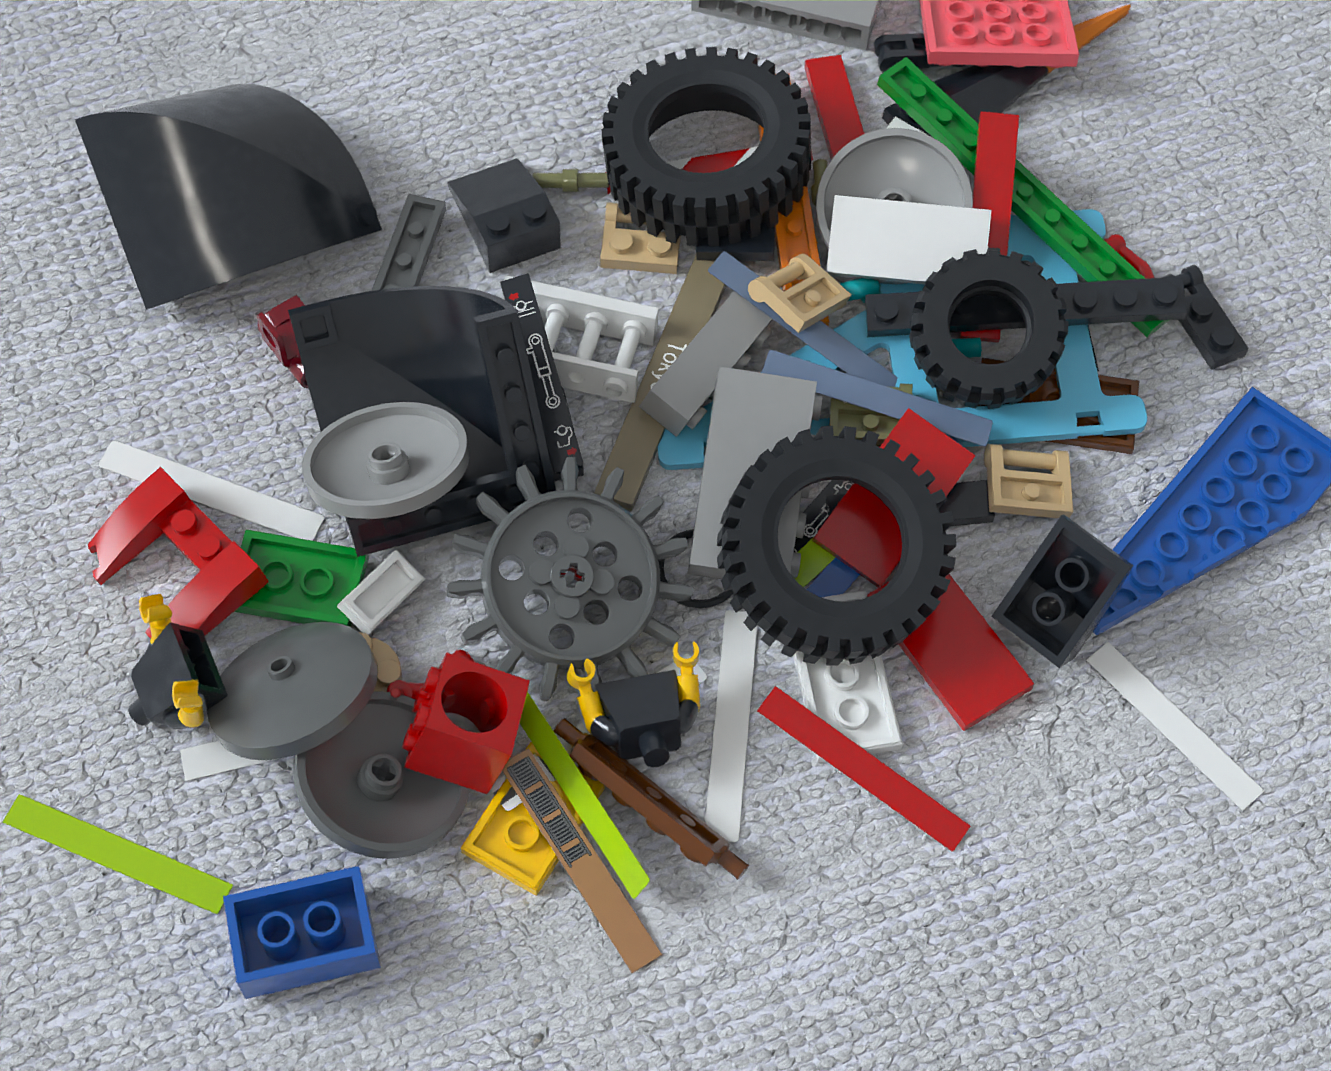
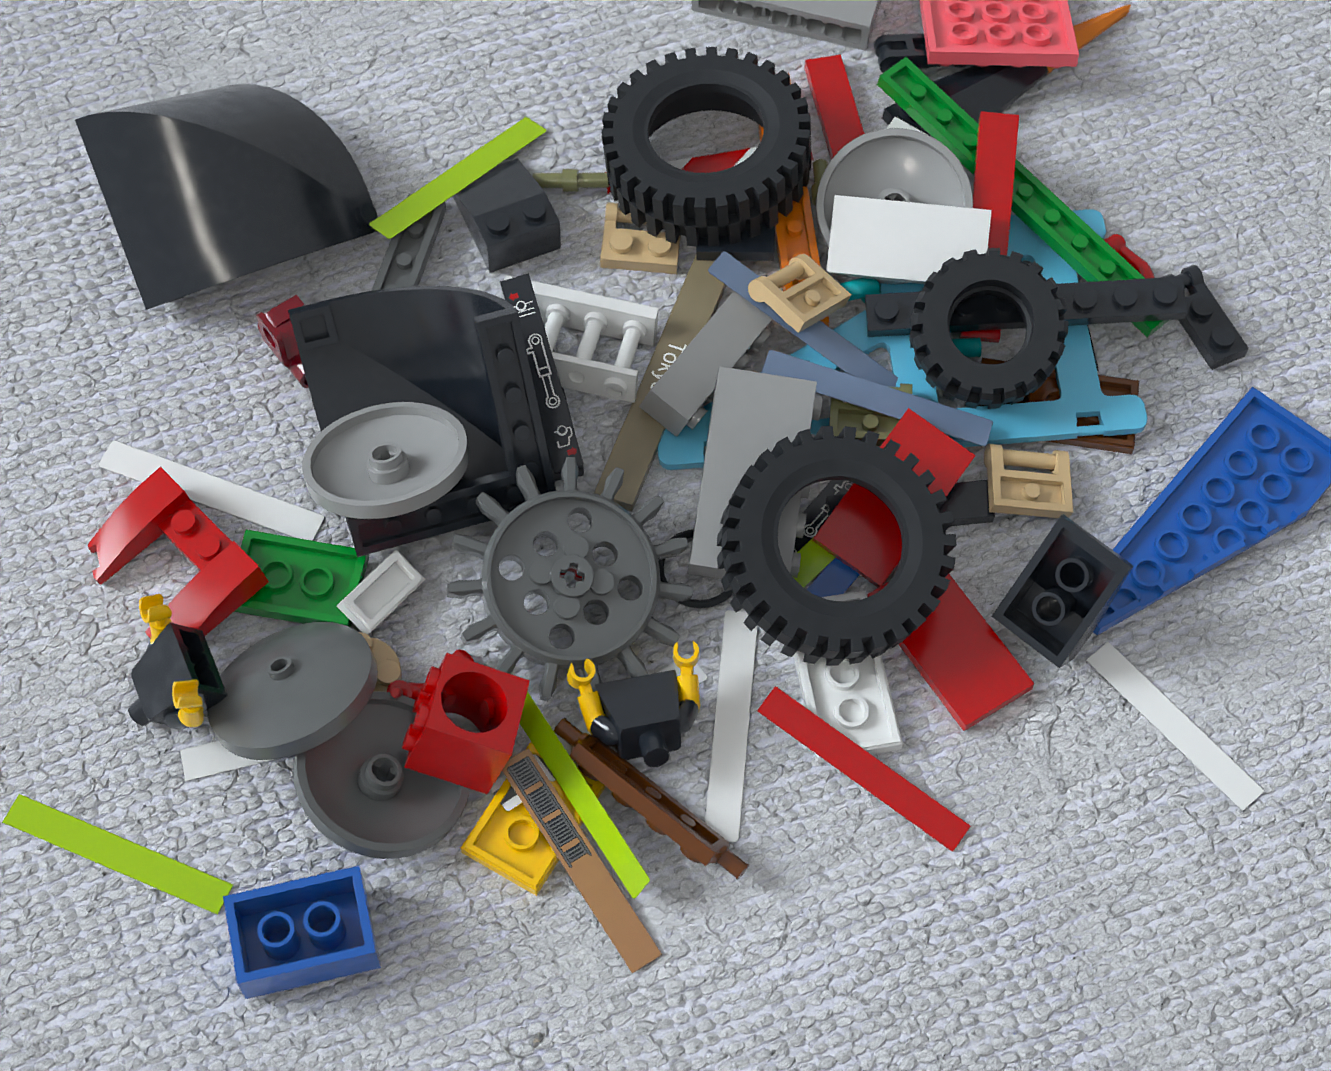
none -> lime sticker [369,117,546,239]

